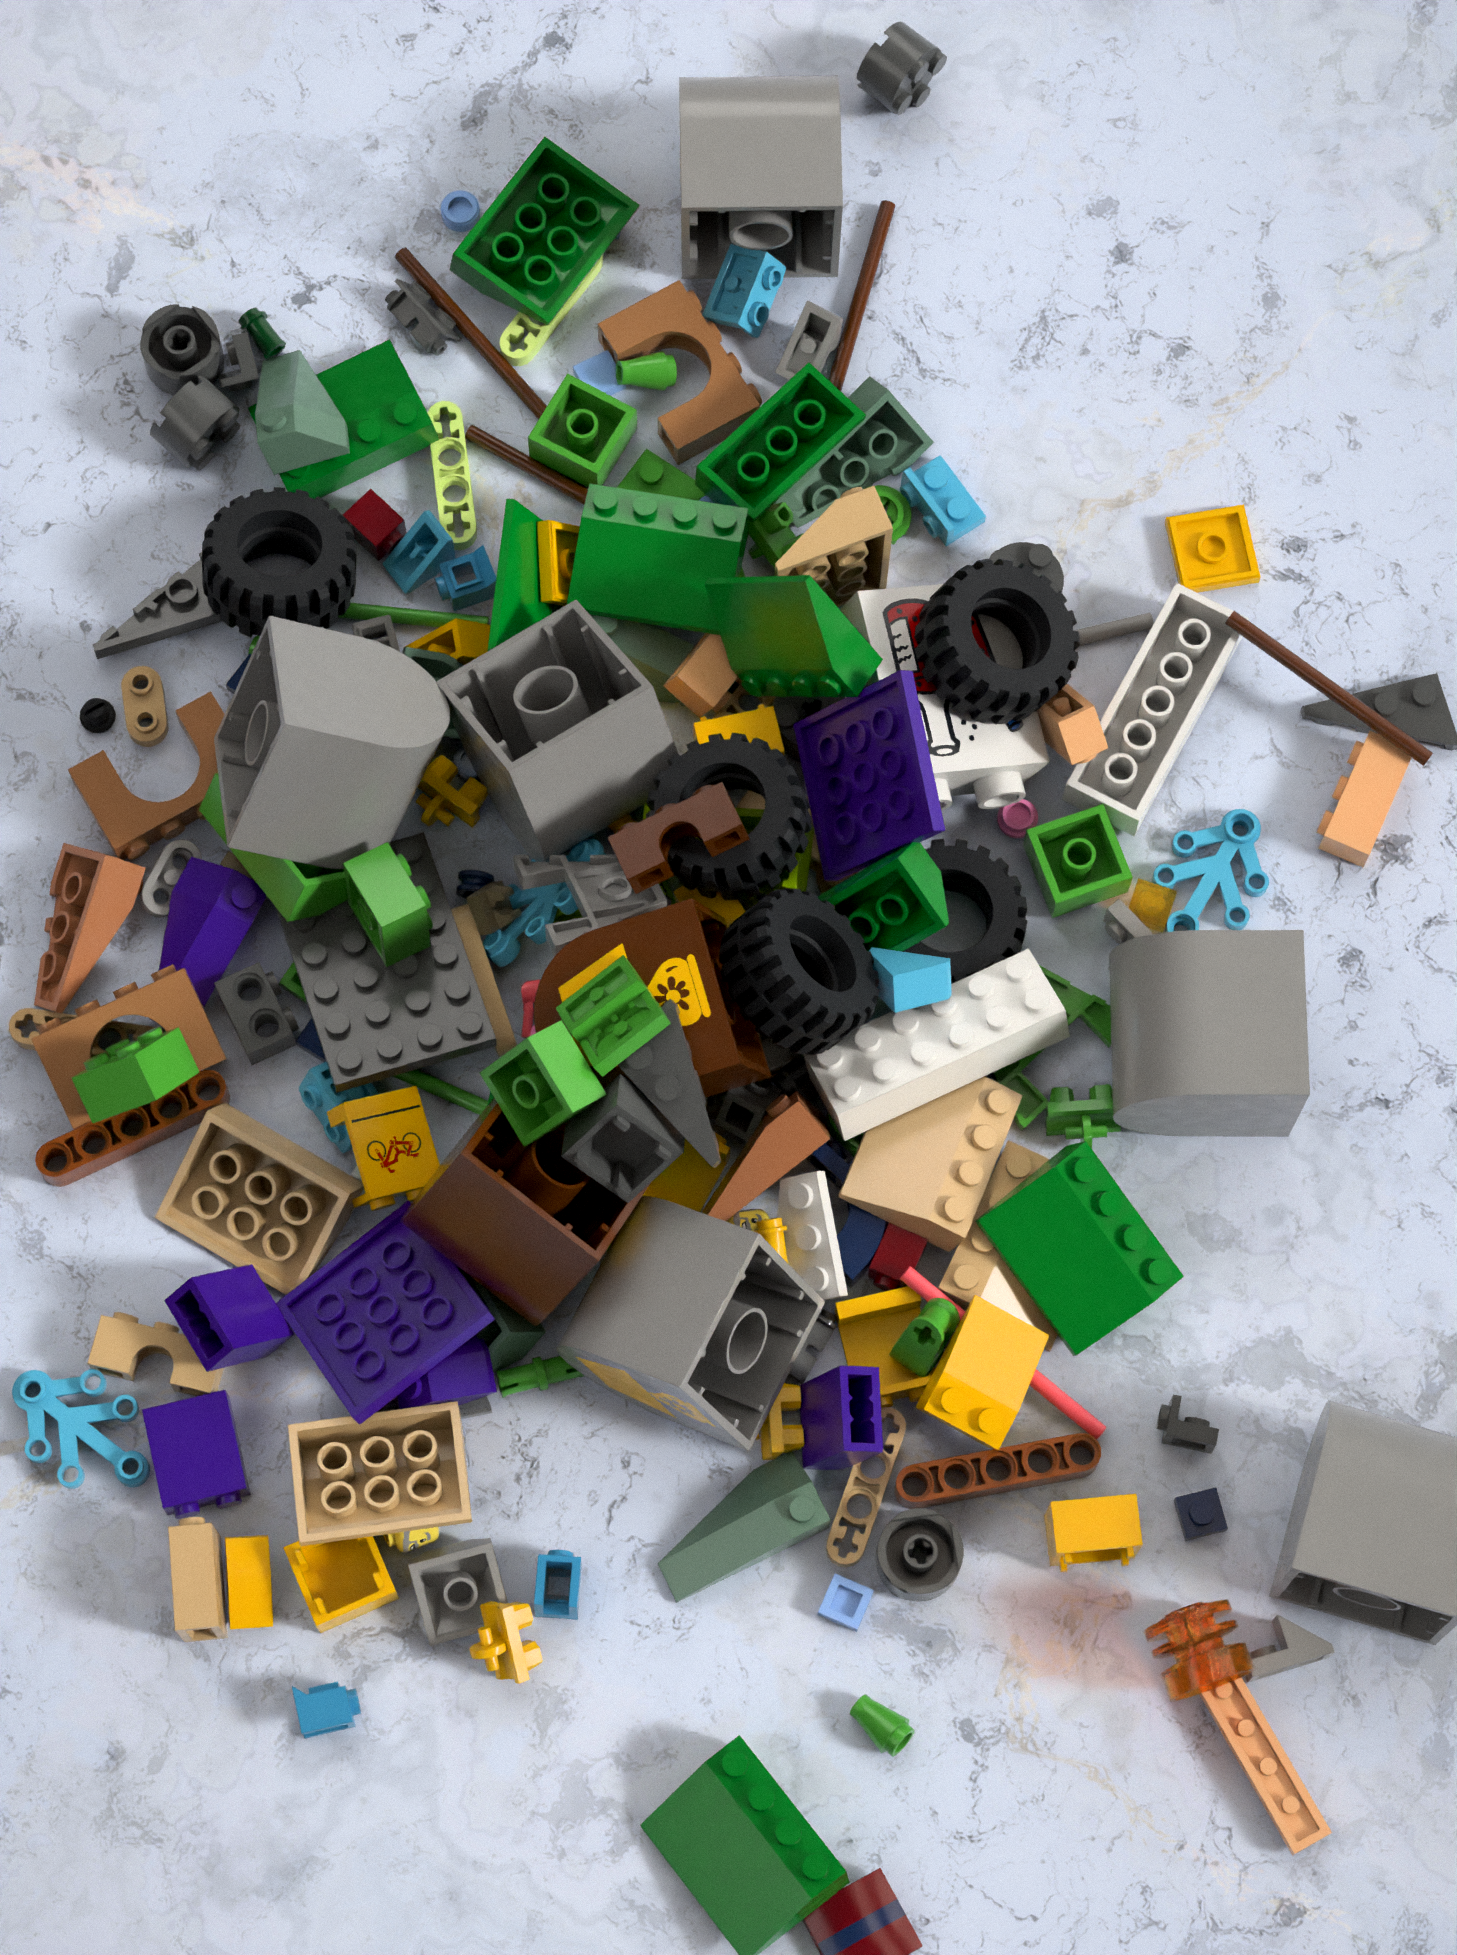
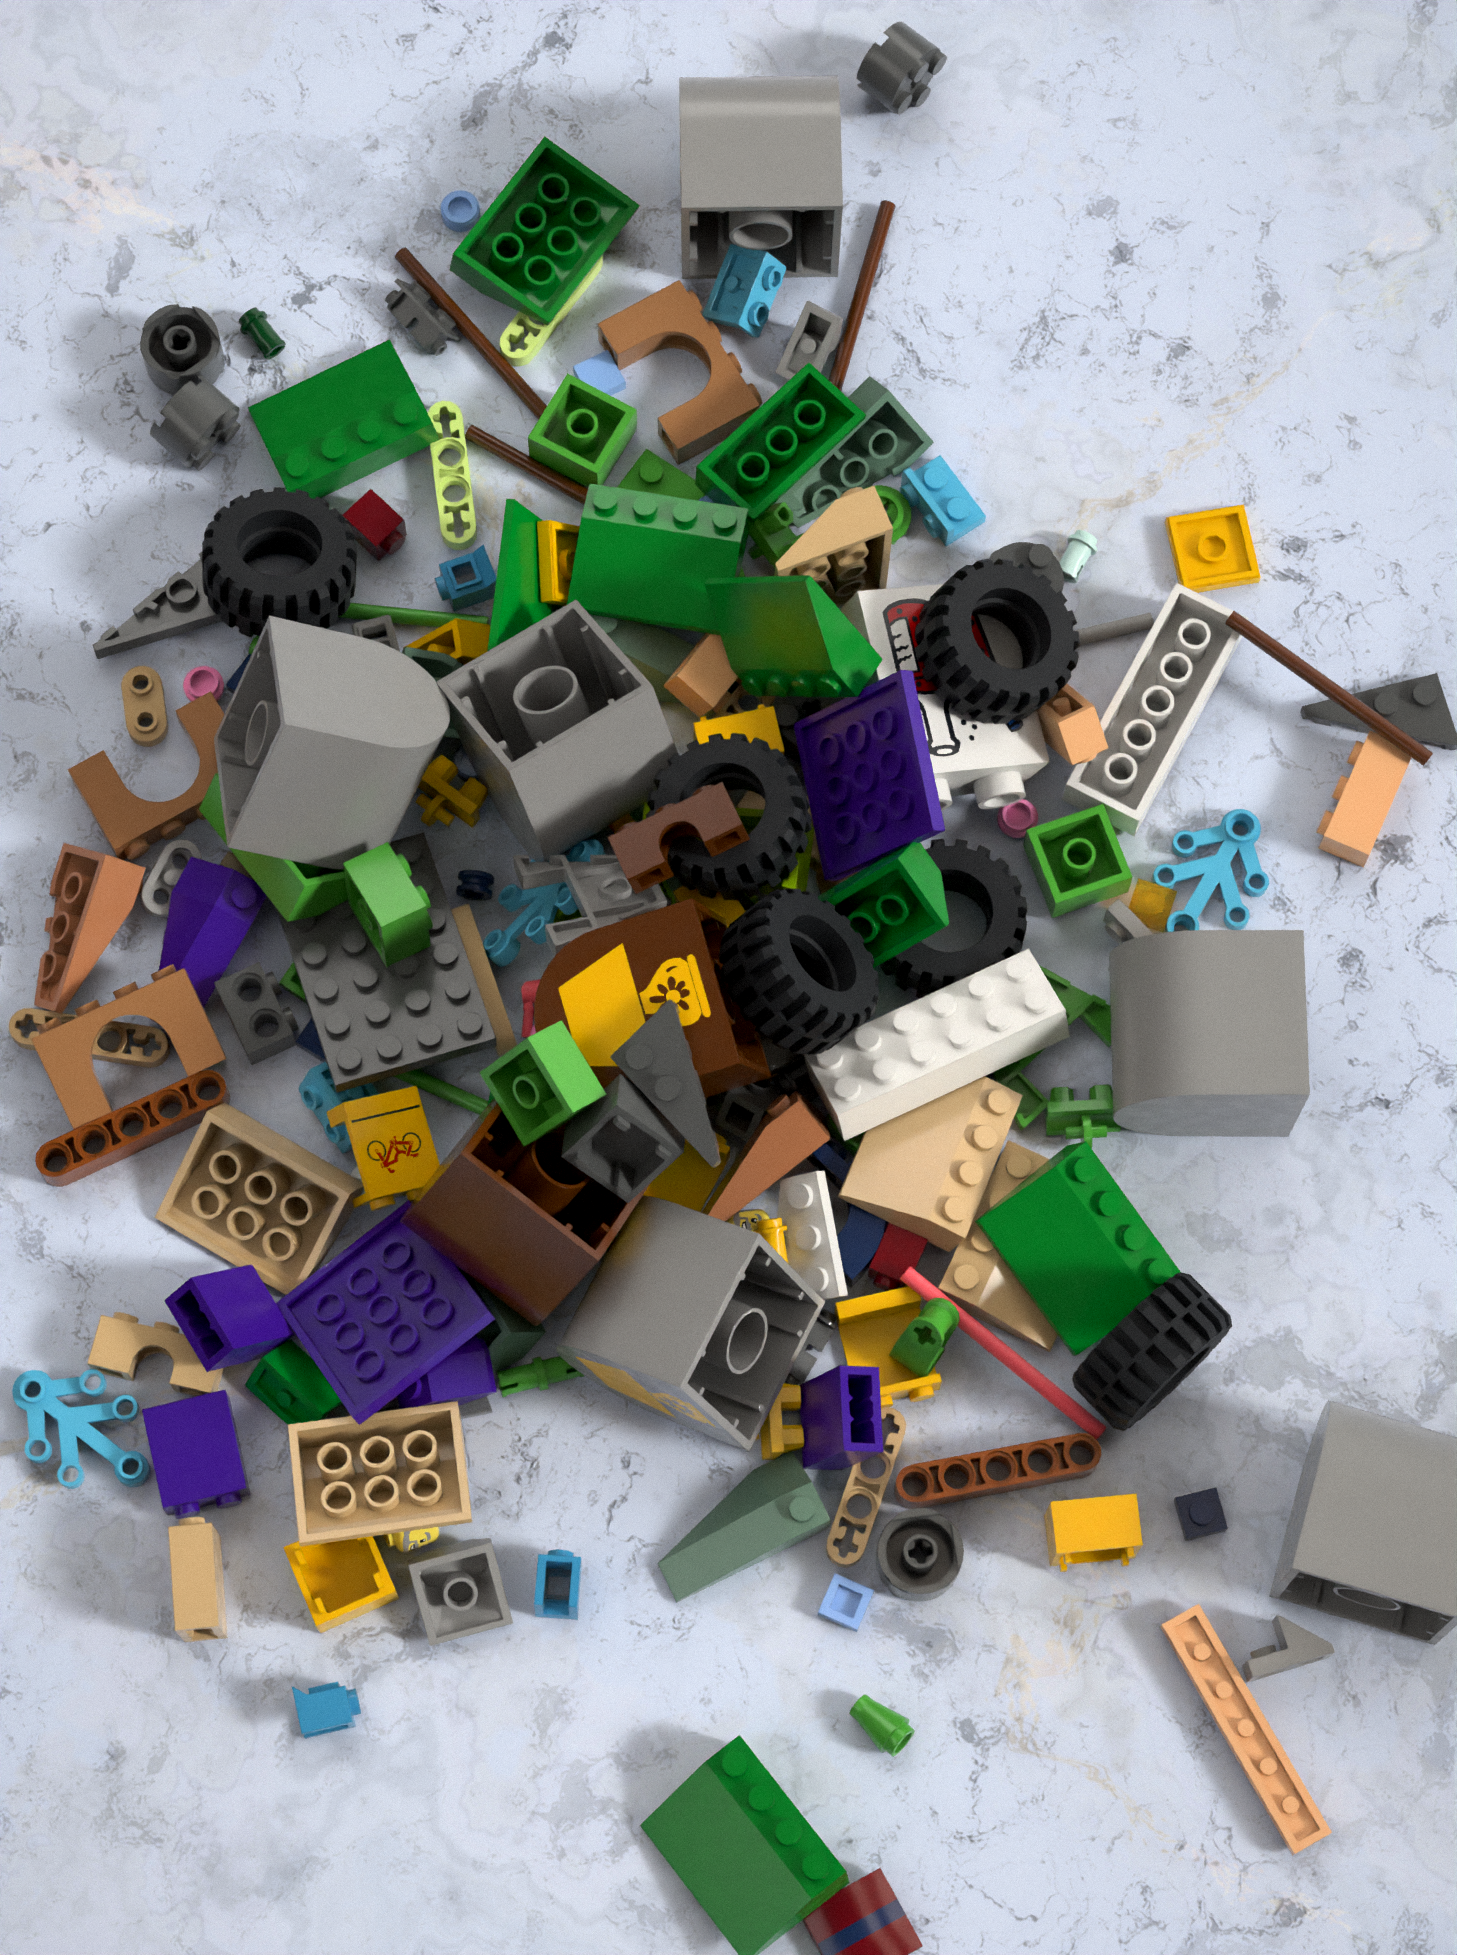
bright green brick [71,1027,200,1123] -> none
black piece [79,698,116,733] -> none
dark grey bracket [218,327,259,391] -> none
yellow slope [225,1535,273,1629] -> none
sand green wedge [255,350,350,475] -> none
medium azure slope [382,510,456,594] -> none
dark tan tile [466,880,522,935] -> none
yellow hips [469,1601,543,1684] -> none
bright green slope [556,955,671,1077] -> none
bright green cone [615,351,677,391] -> none
medium azure slope [869,947,952,1013] -> none
yellow slope [915,1295,1049,1450] -> none
clear orange wheel [1143,1599,1256,1702] -> none
dark grey bracket [1156,1394,1219,1454] -> none
none -> bright pink plate [183,666,224,702]
none -> green panel [244,1340,343,1425]
none -> light aqua pin [1059,530,1098,583]
none -> black tyre [1072,1272,1232,1431]

